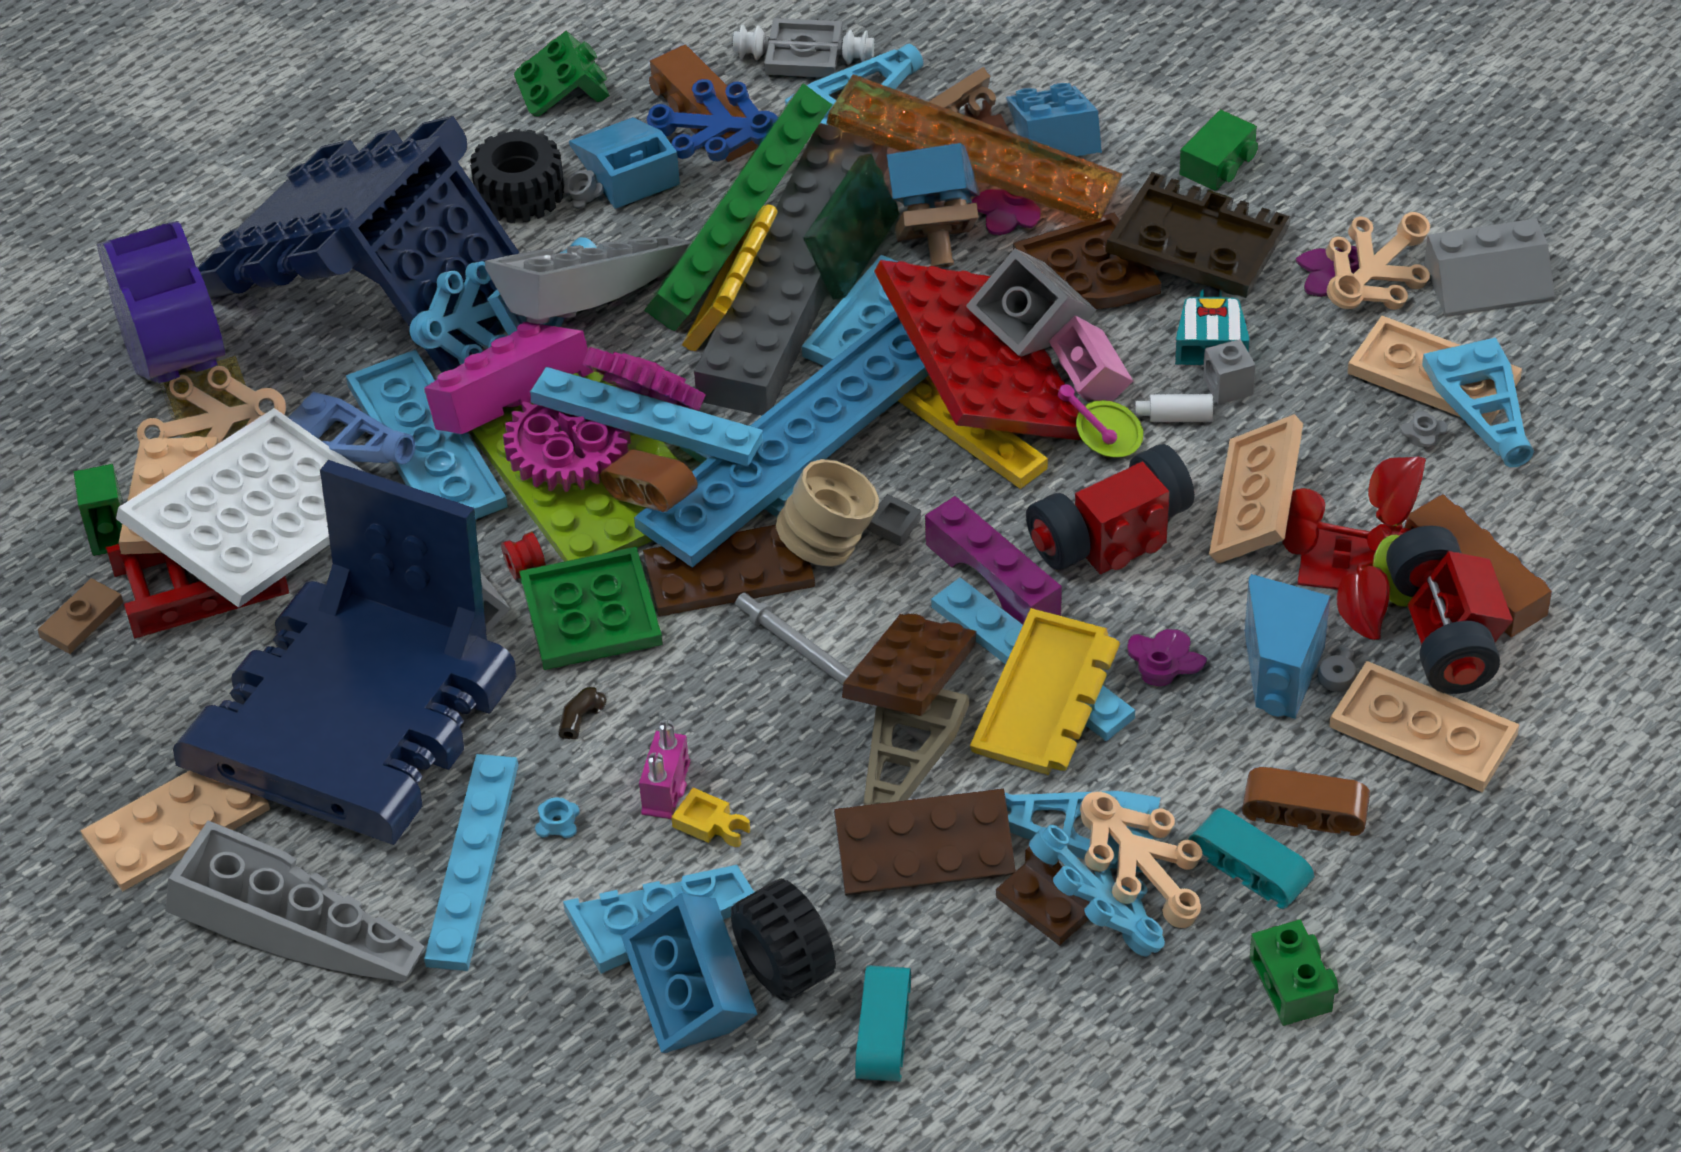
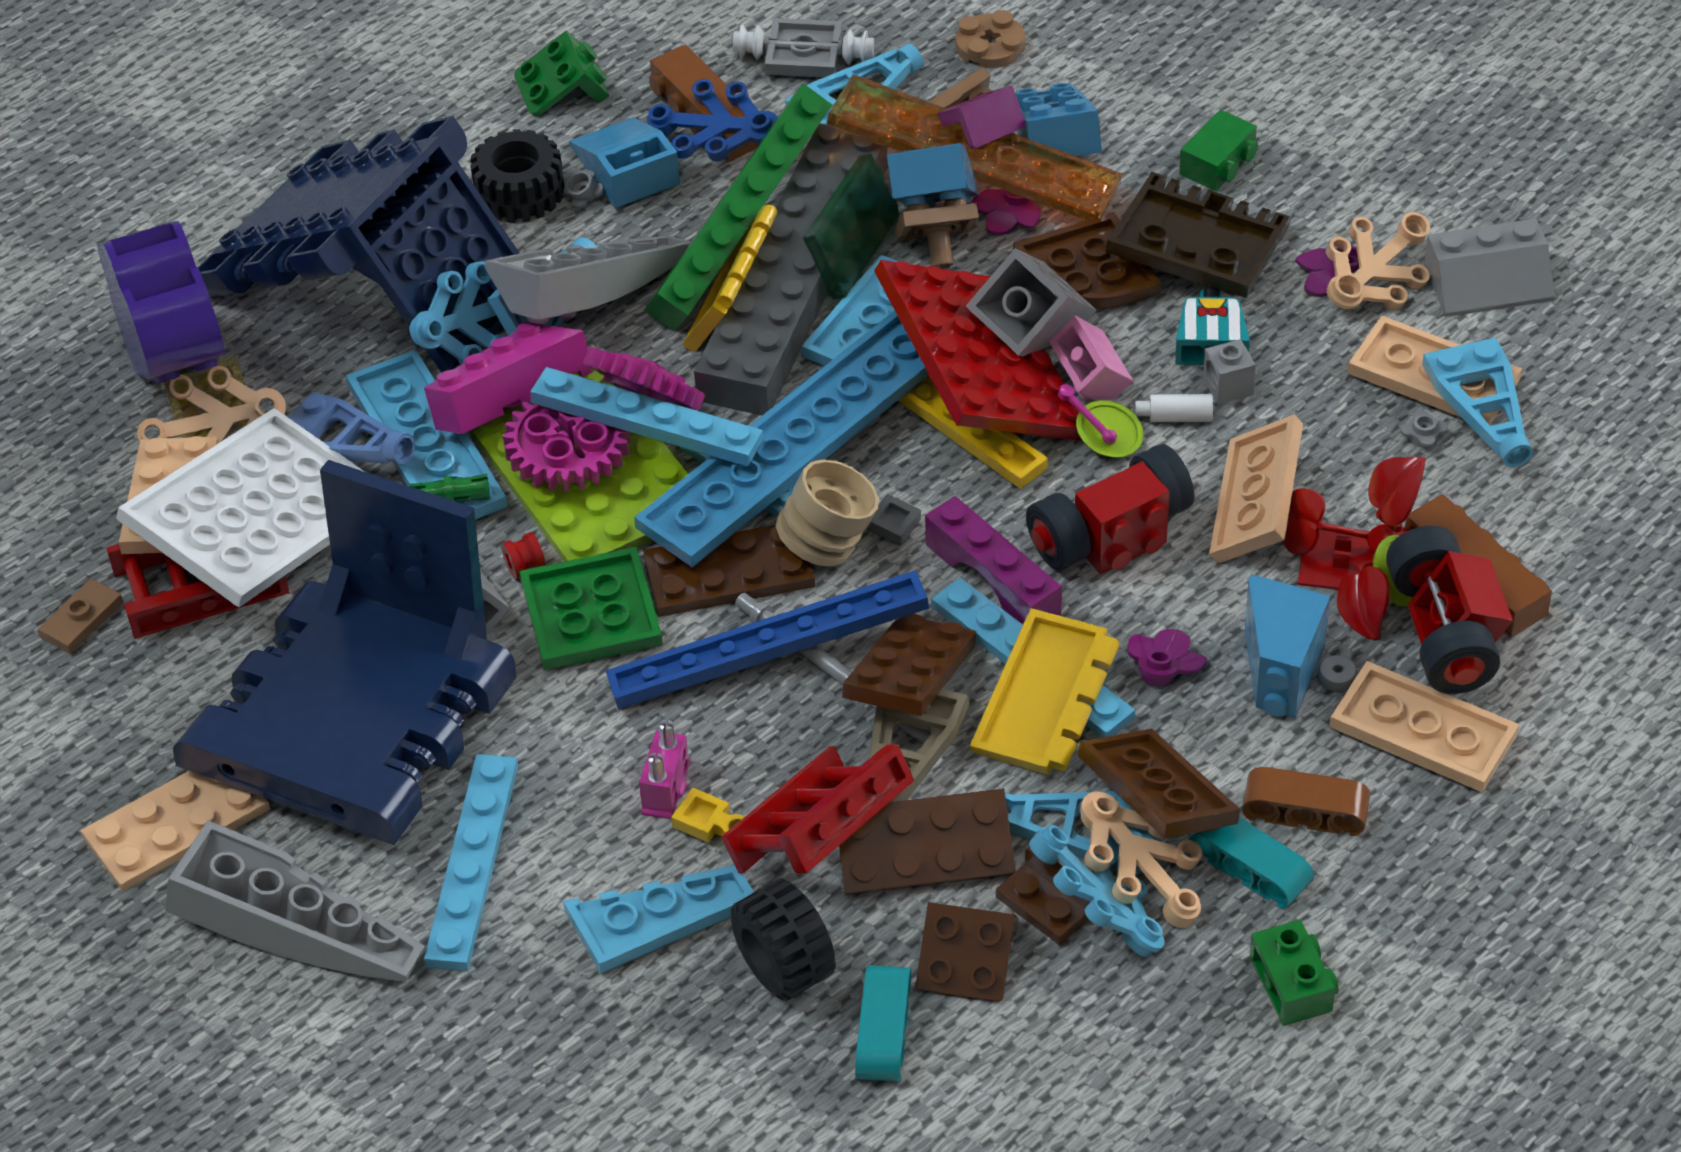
green brick [73,464,124,556] -> none
medium azure plate [535,797,580,838] -> none
dark brown arm [558,687,607,739] -> none
dark orange beam [600,449,698,512] -> none
dark azure slope [621,893,757,1053] -> none
none -> green pin [409,474,491,502]
none -> blue plate [605,570,930,709]
none -> red fence [721,744,915,873]
none -> reddish brown bracket [916,902,1019,1002]
none -> magenta panel [938,85,1026,149]
none -> medium nougat plate [955,10,1025,68]
none -> reddish brown plate [1078,729,1240,838]

